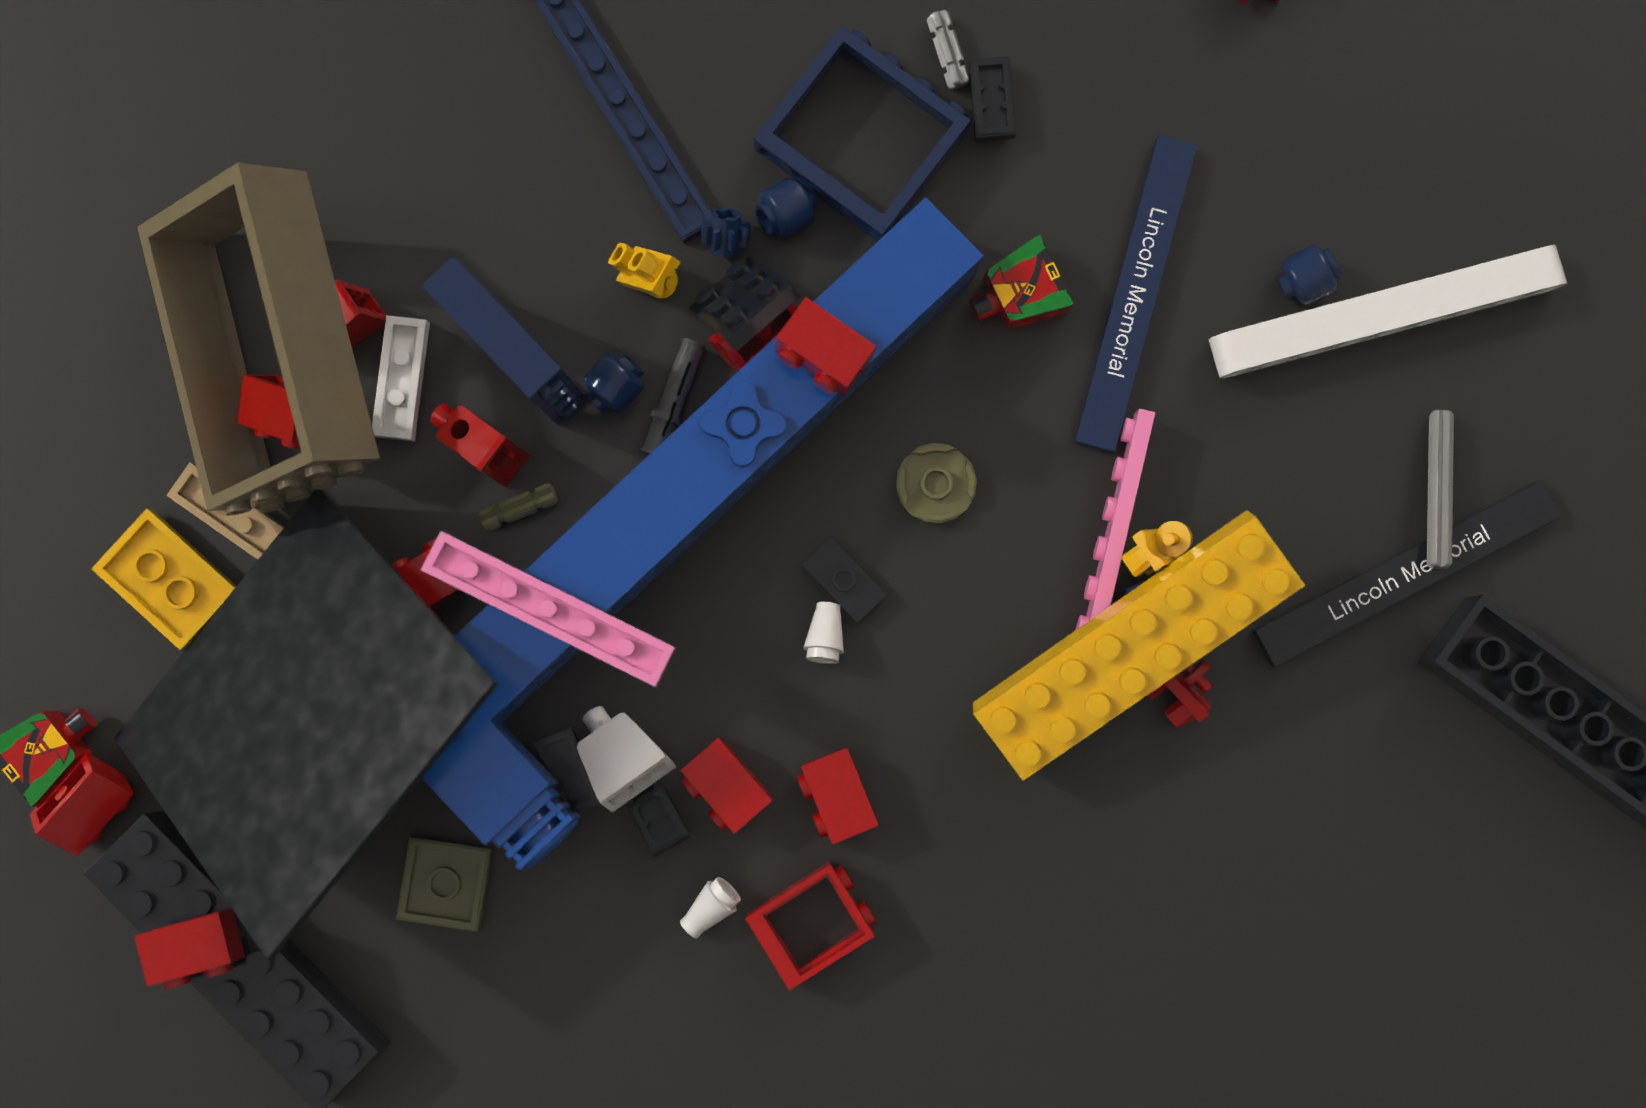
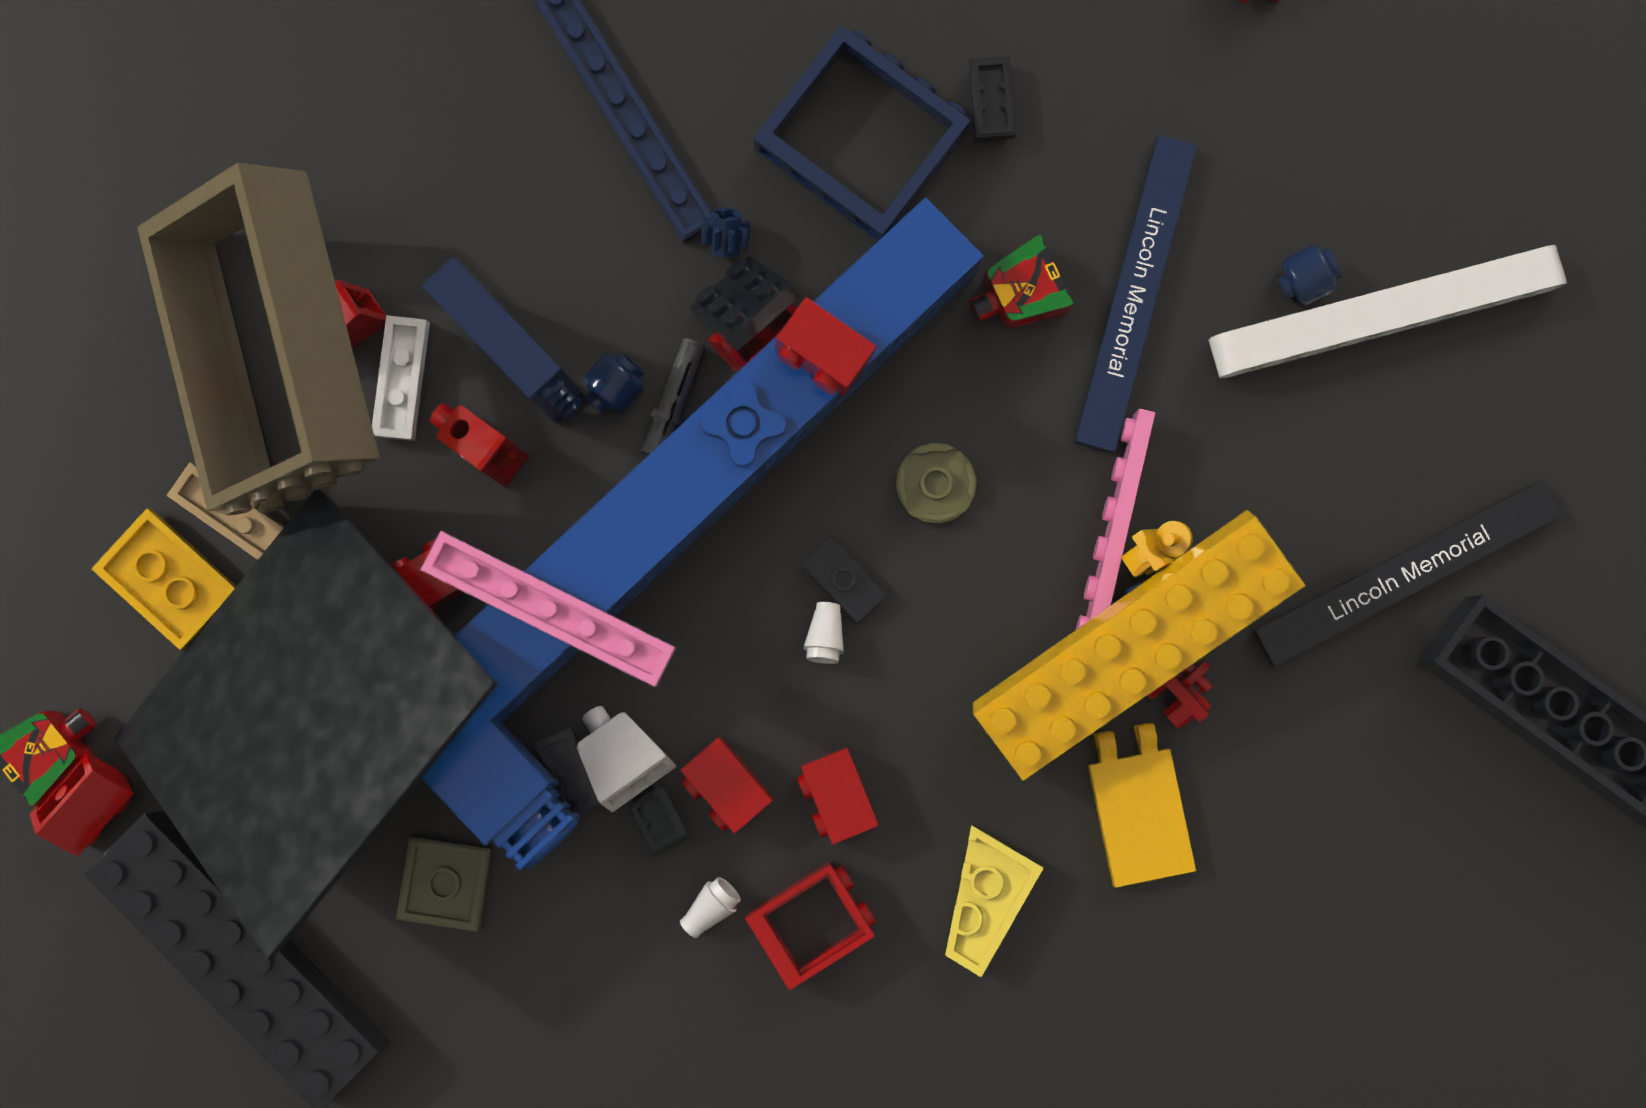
red brick [135,908,245,990] -> none
red brick [238,374,301,449] -> none
olive axle [479,483,558,531] -> none
yellow hips [608,243,681,299] -> none
dark blue head [754,178,817,239] -> none
light grey axle [927,10,970,89] -> none
light grey axle [1427,410,1454,569] -> none
none -> light yellow wing [945,825,1044,977]
none -> yellow tile [1087,723,1196,888]

